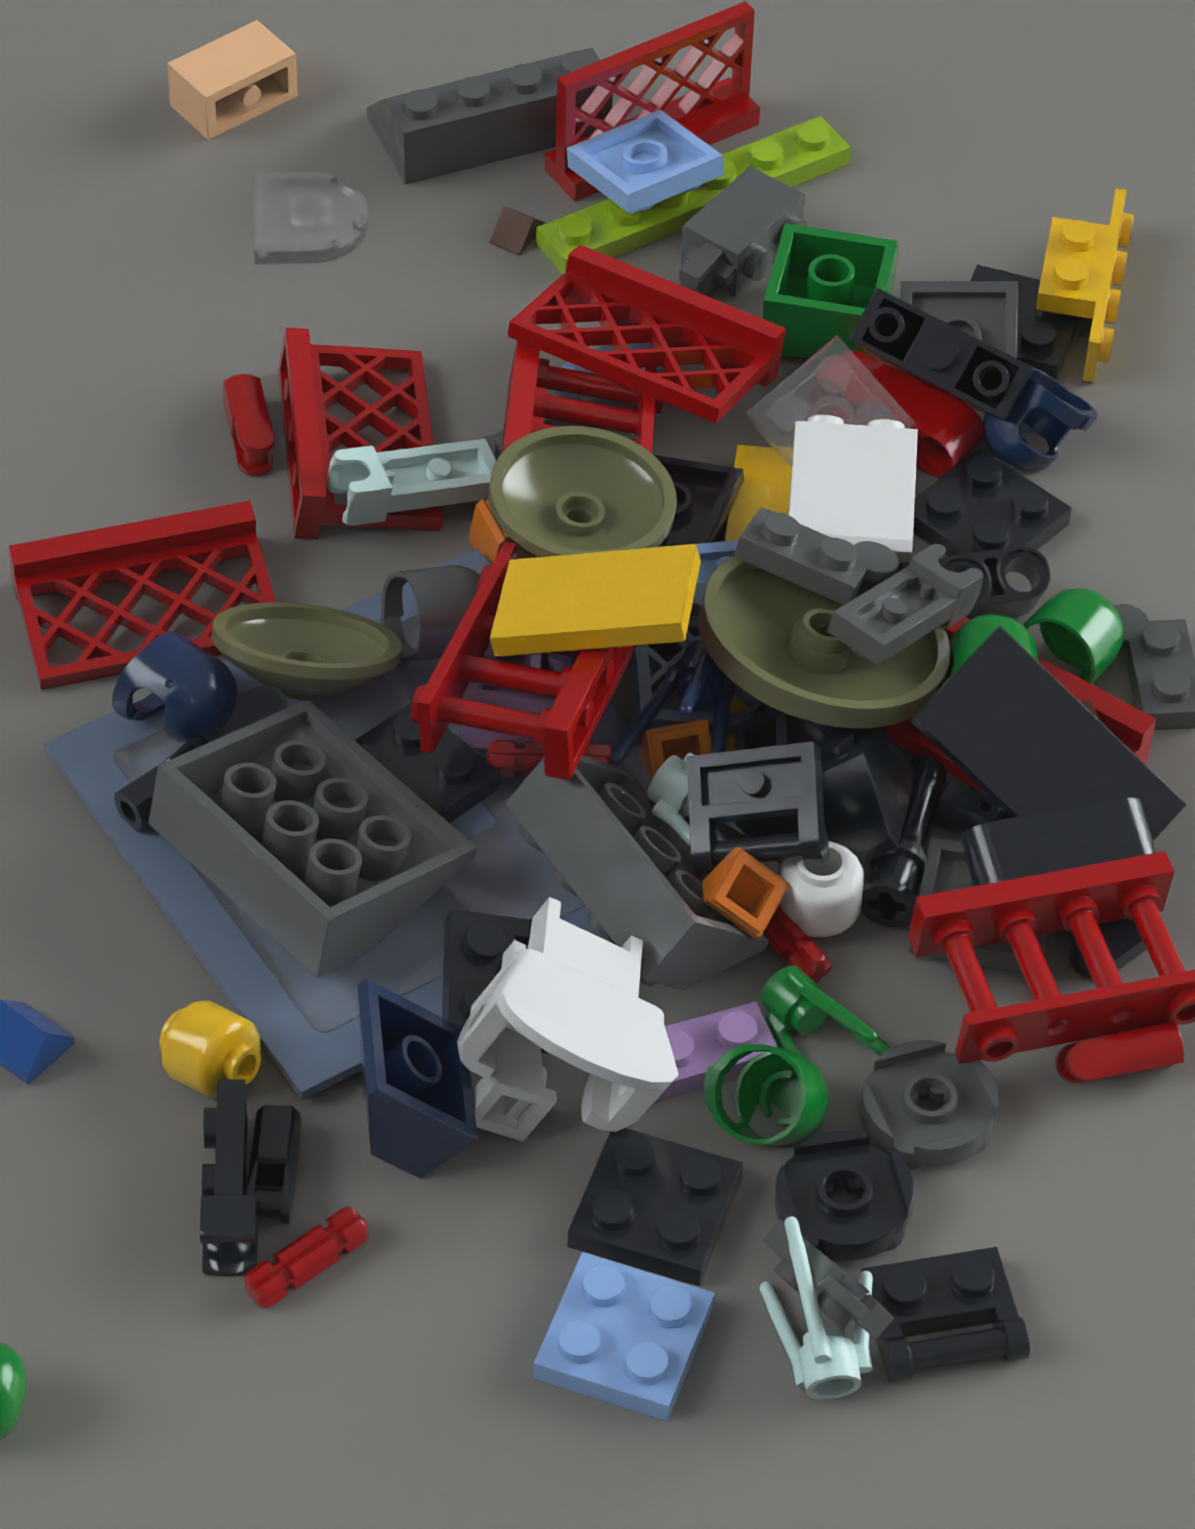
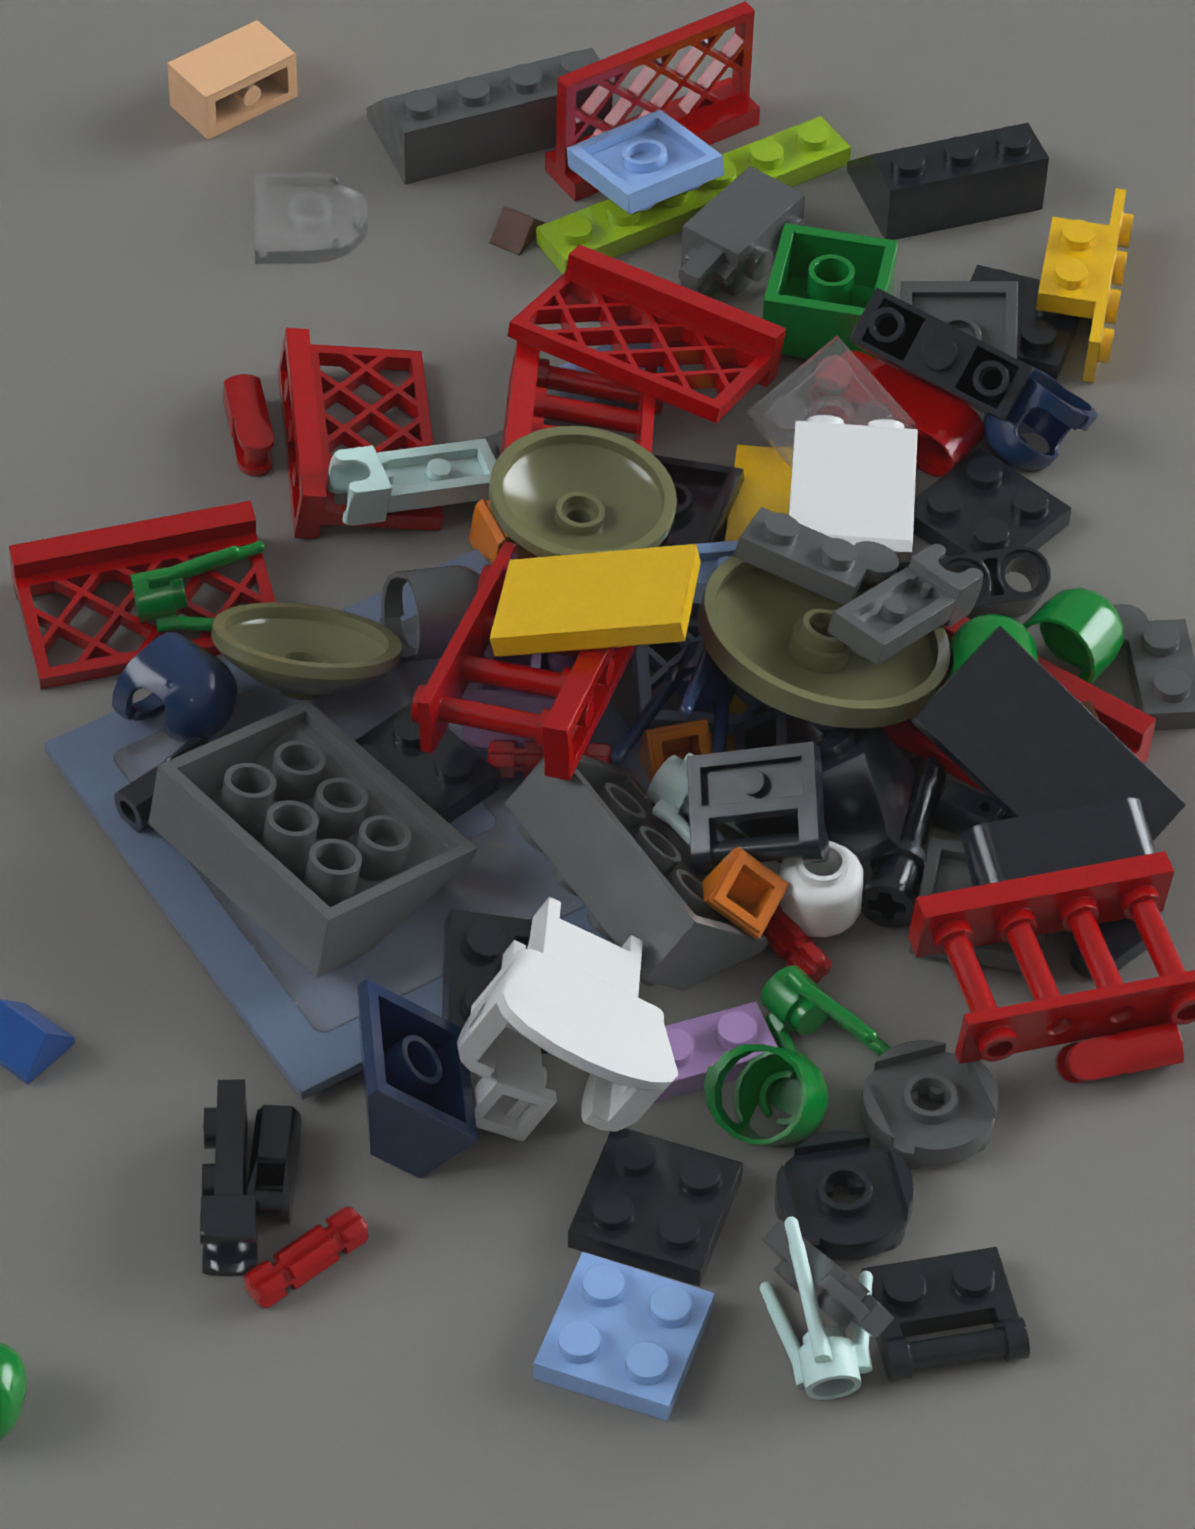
yellow head [159,1000,261,1099] -> none
none -> green plant [130,541,266,634]
none -> black slope [847,123,1049,240]

